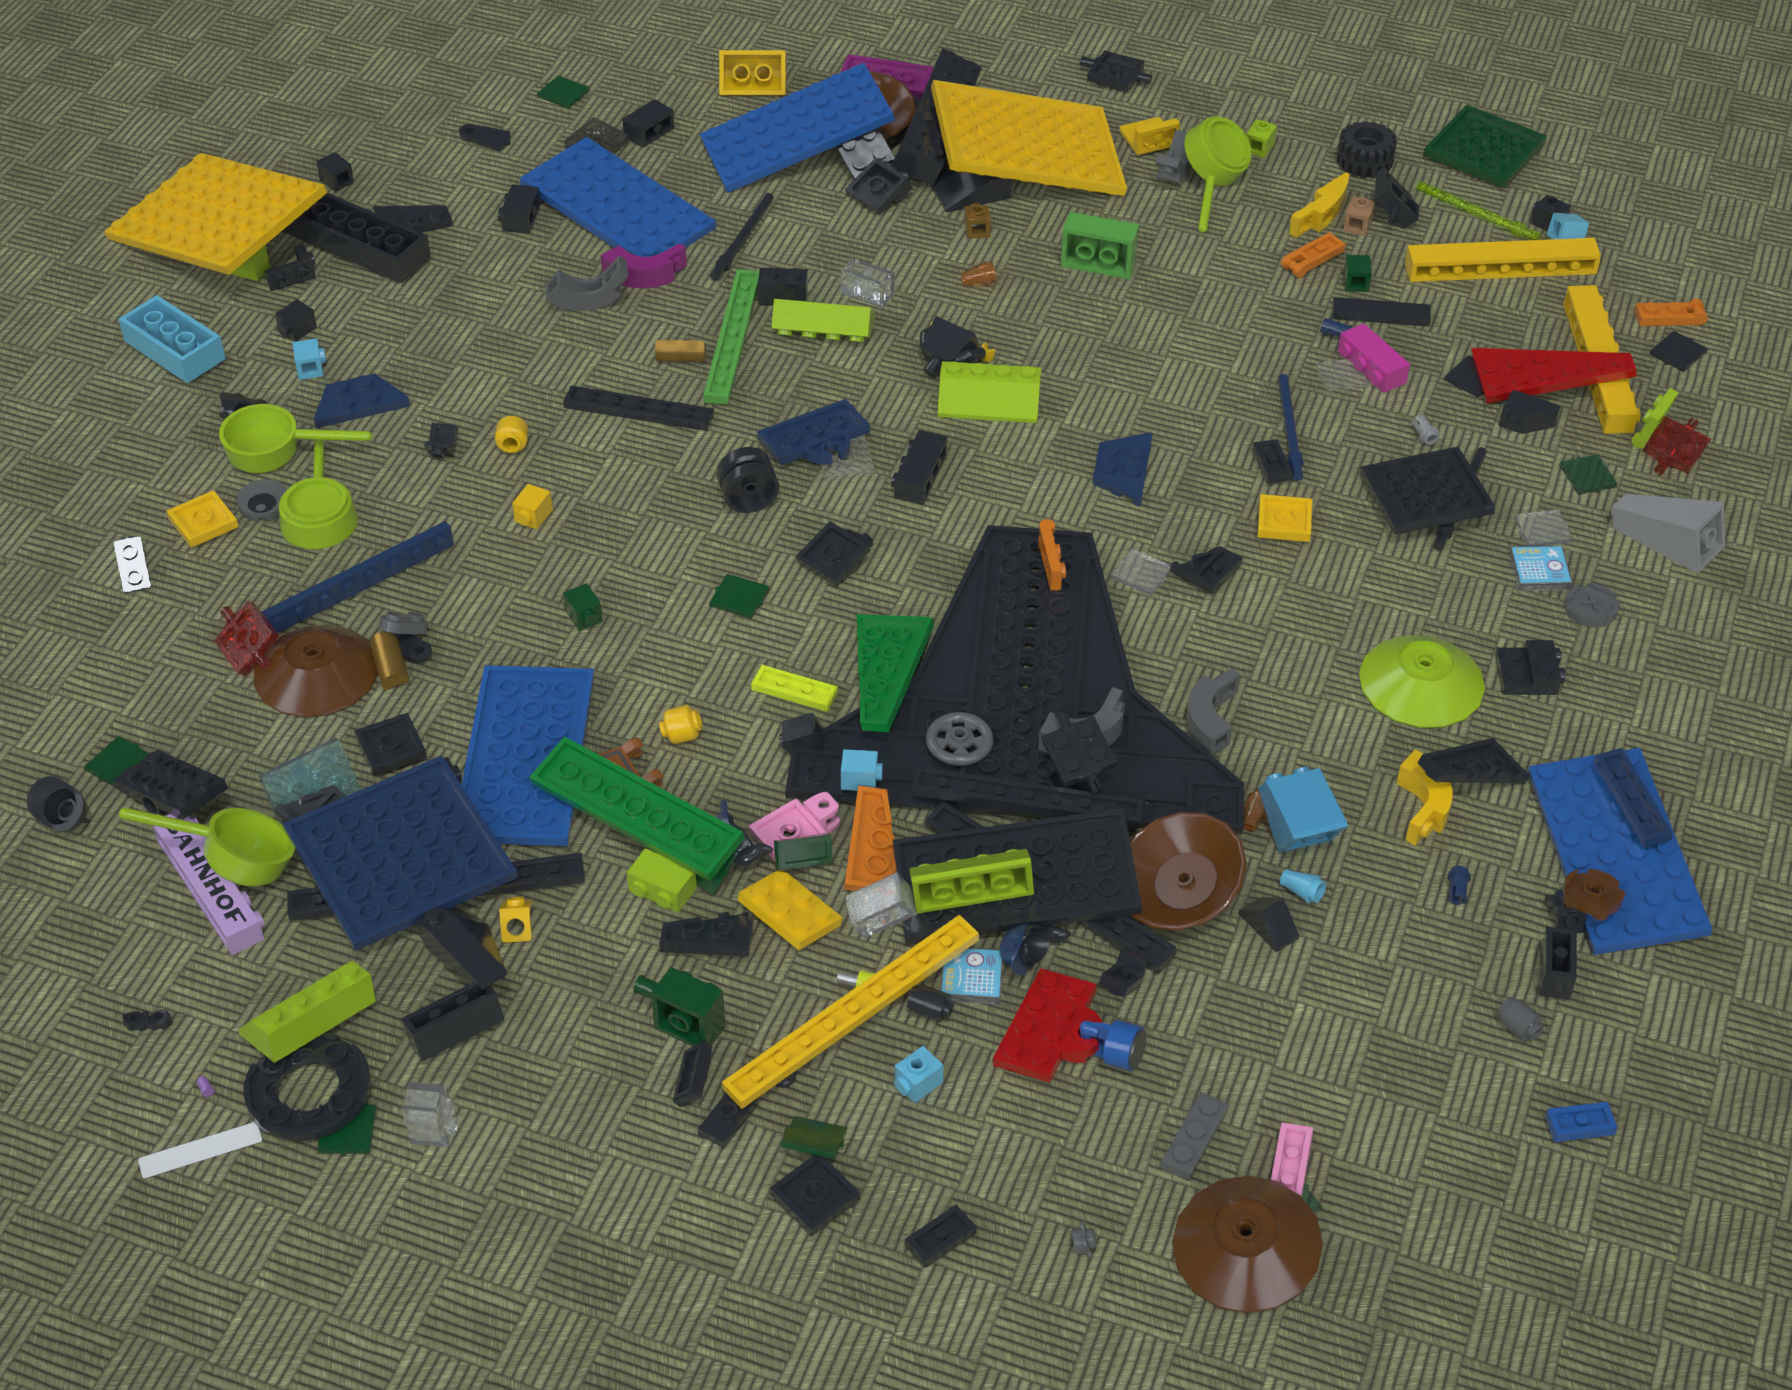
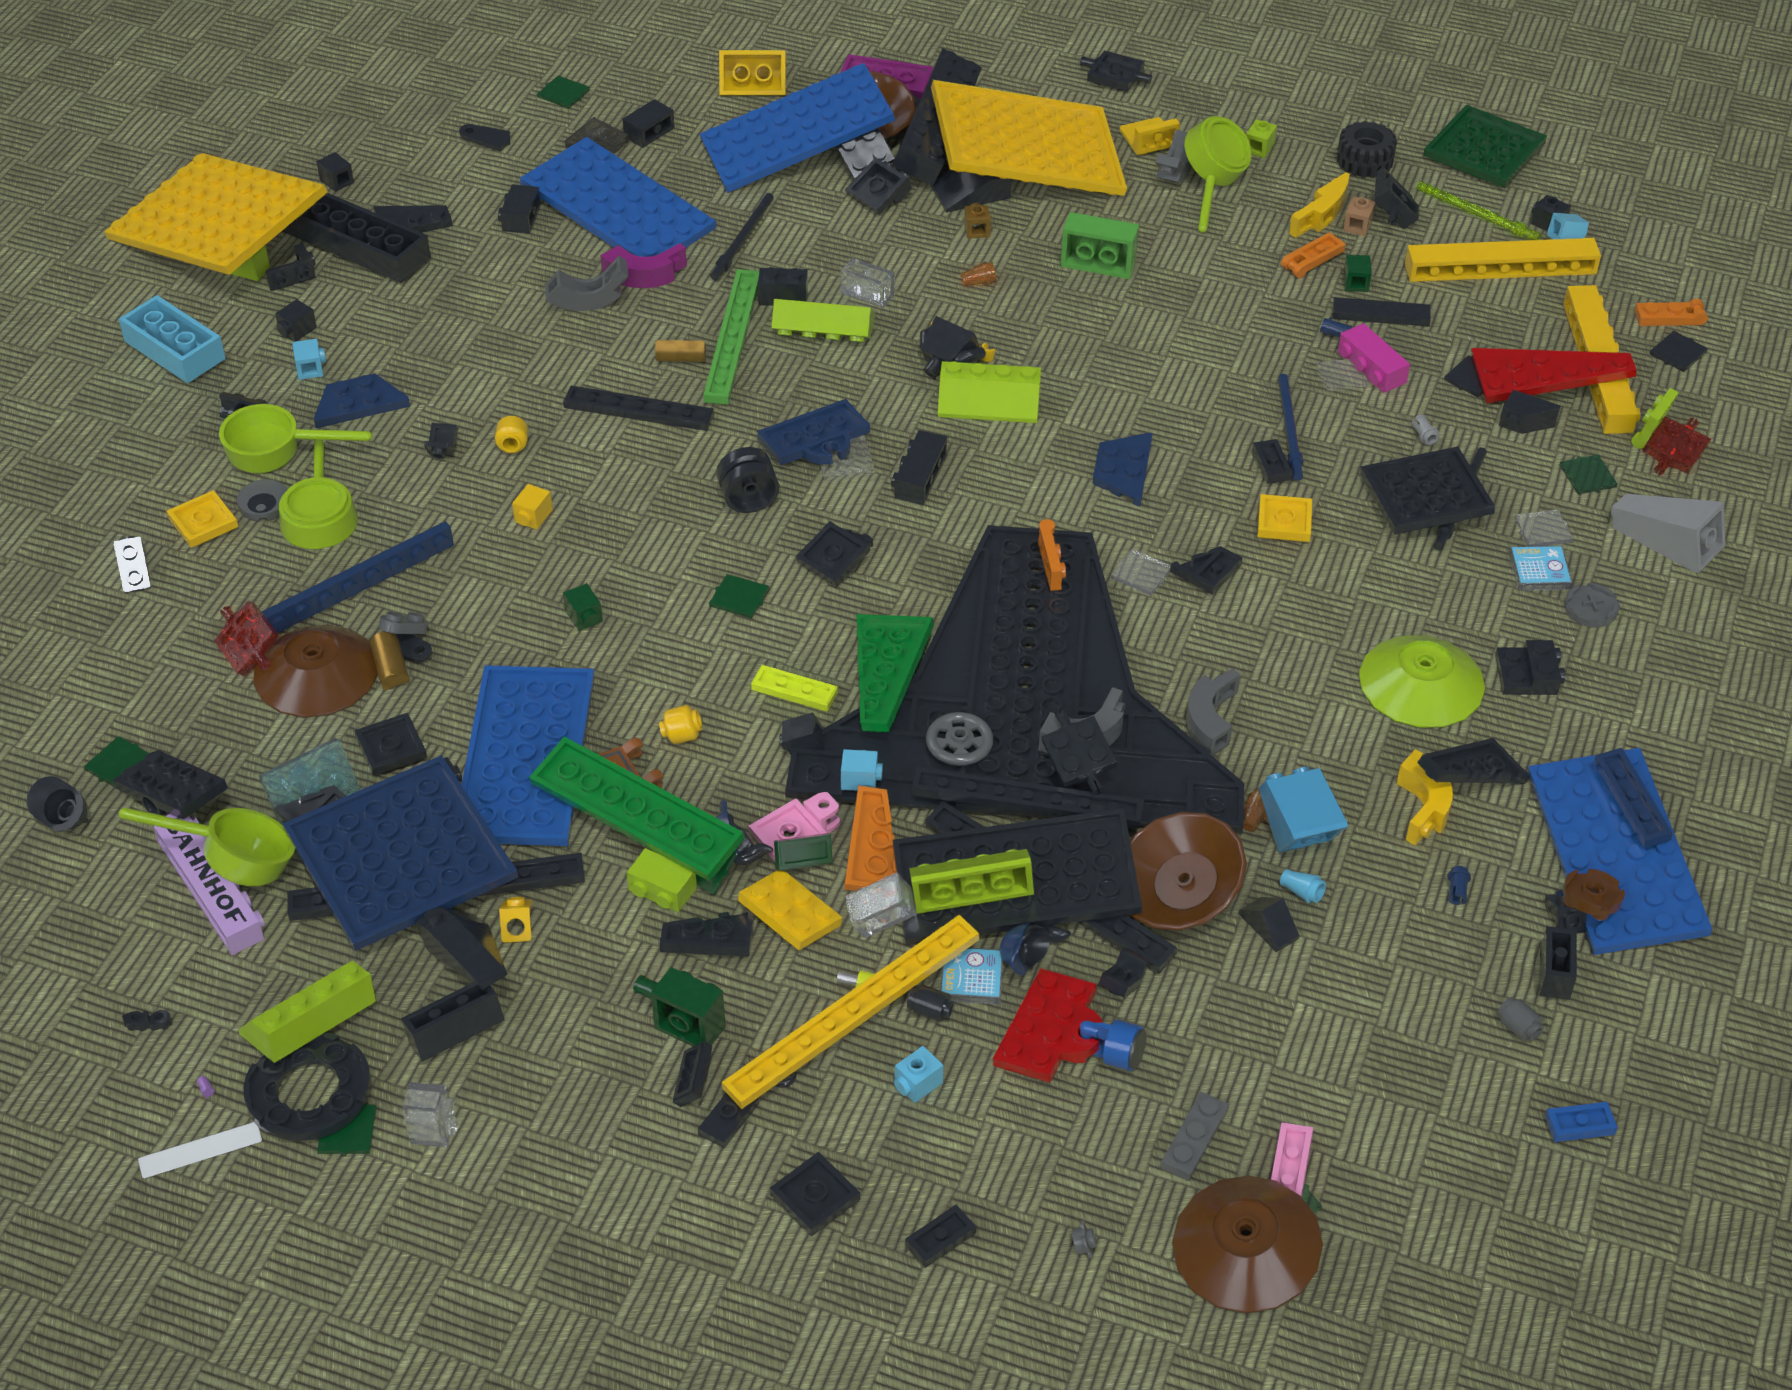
dark green piece [781,1116,847,1159] -> none

